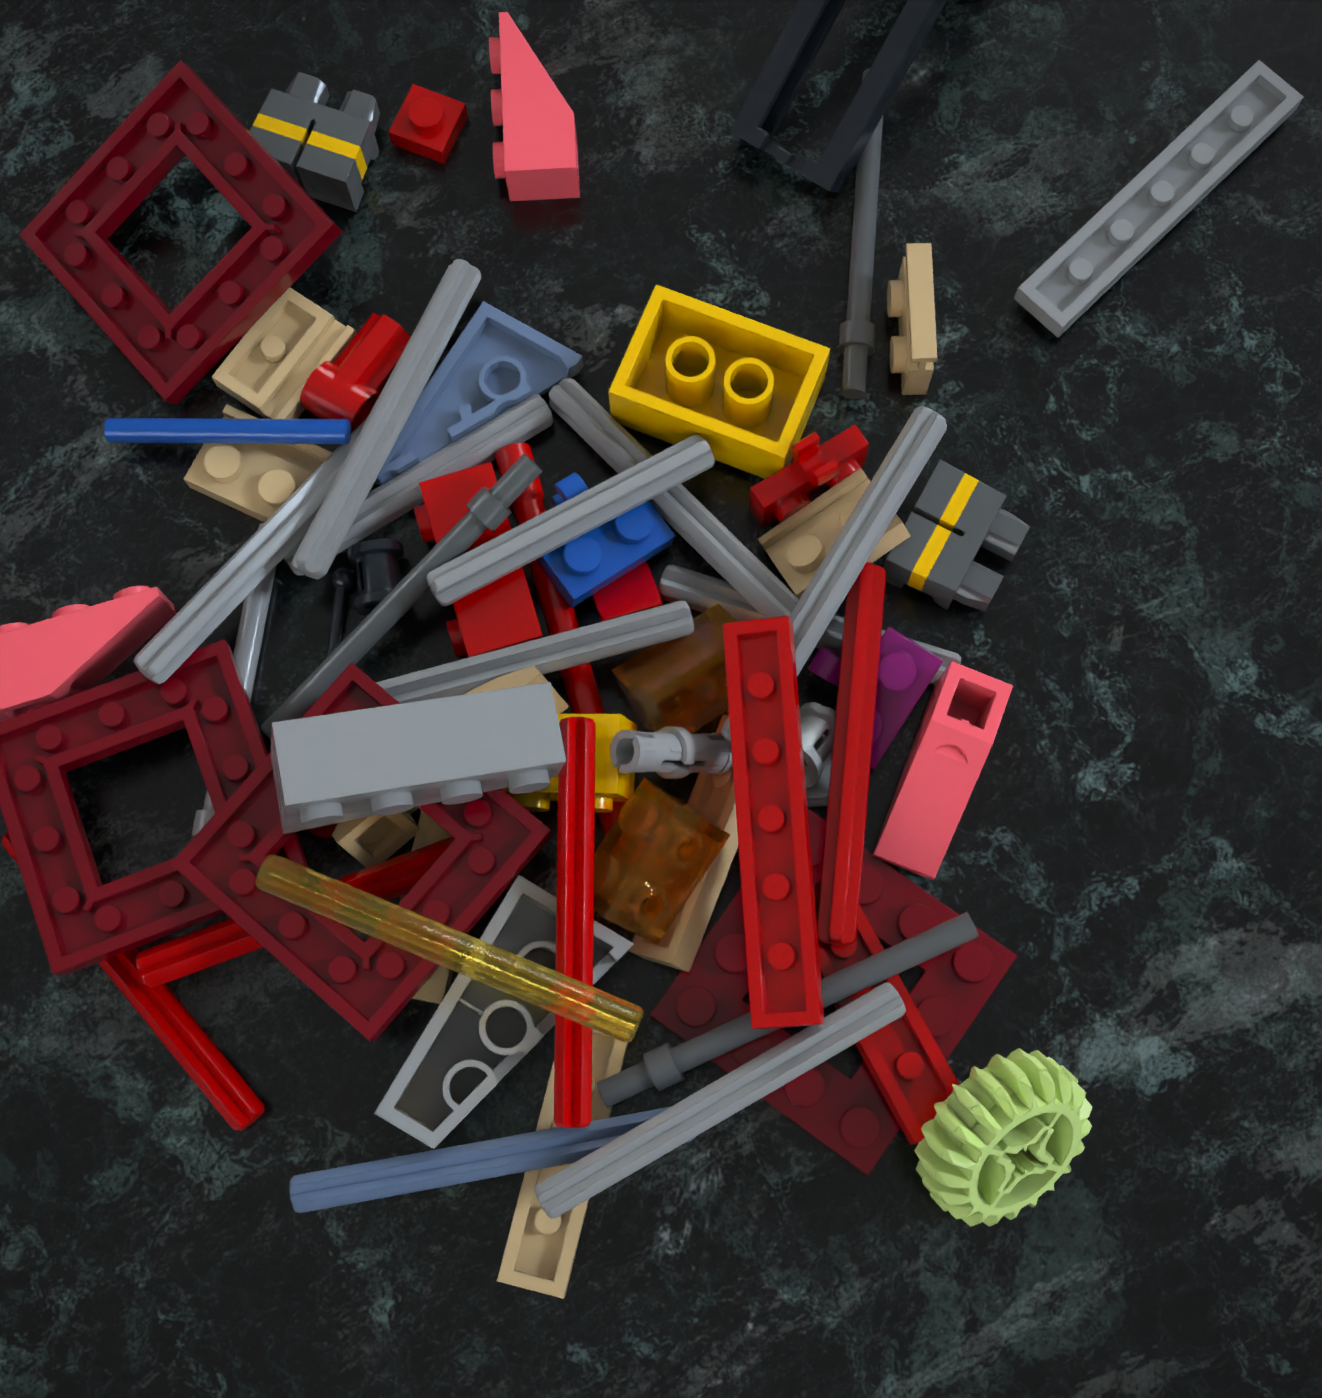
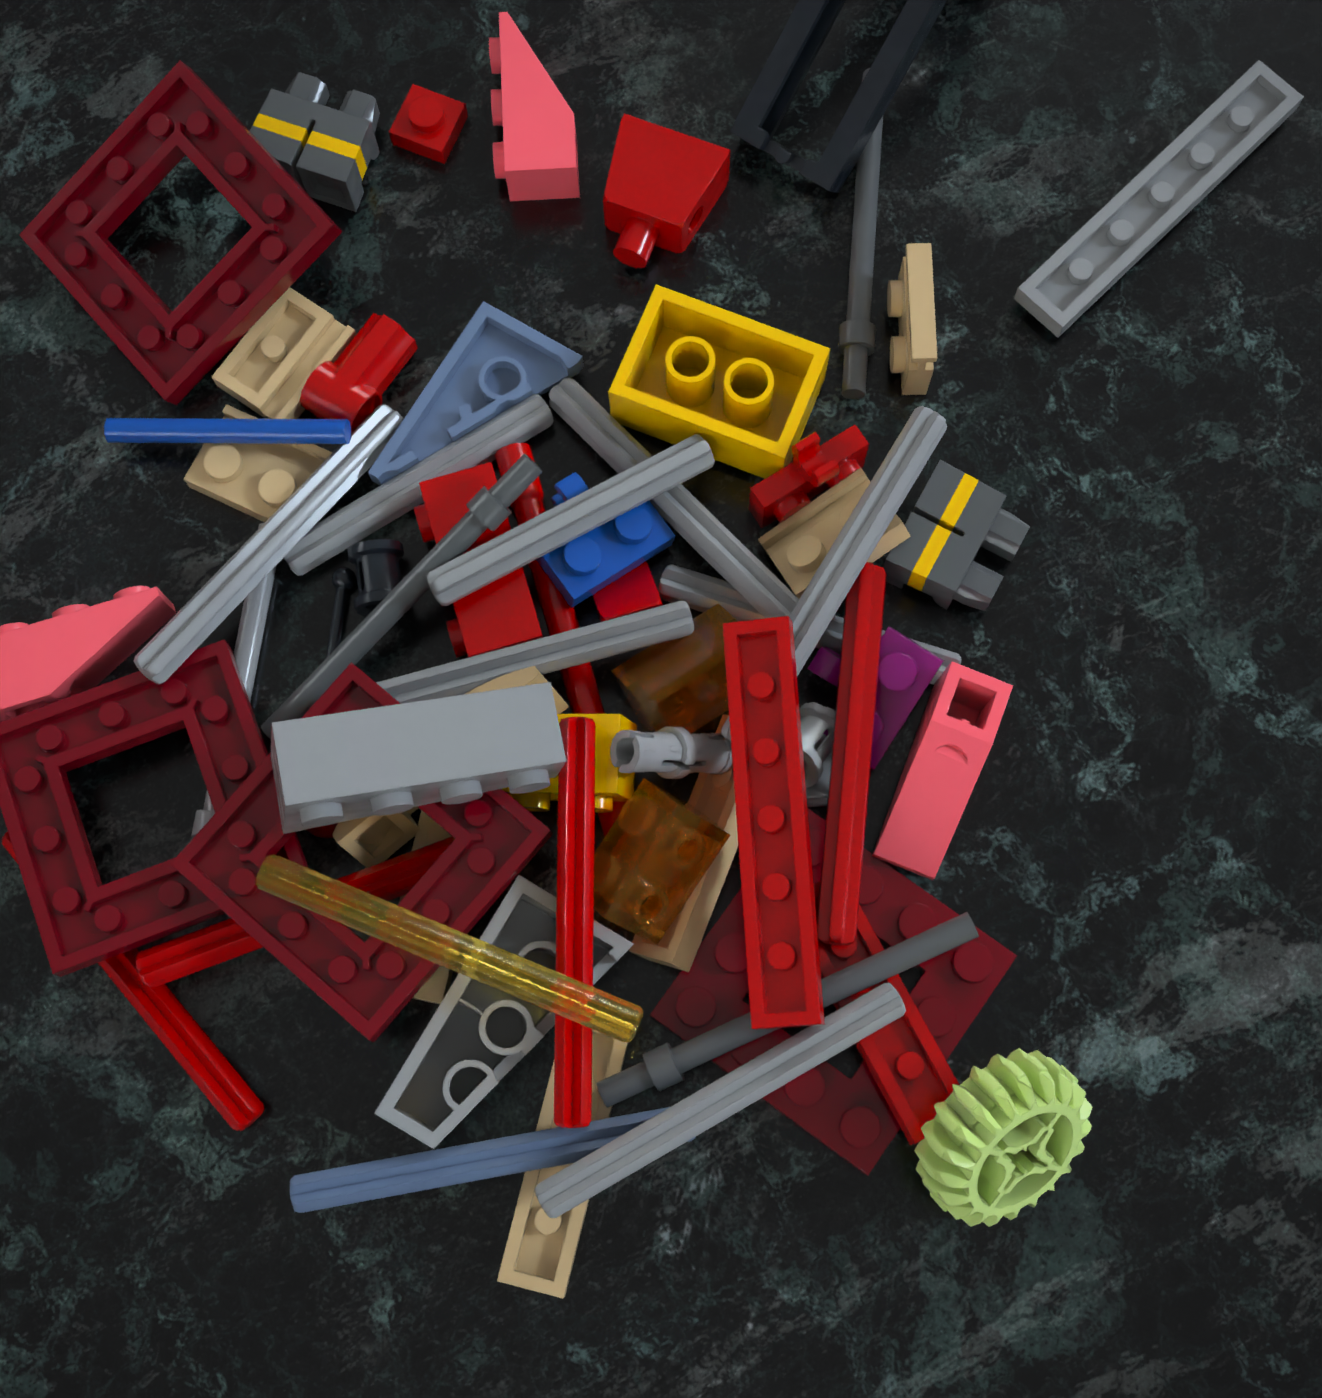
light grey axle [292,259,481,580] -> none
none -> red torso [603,113,730,268]

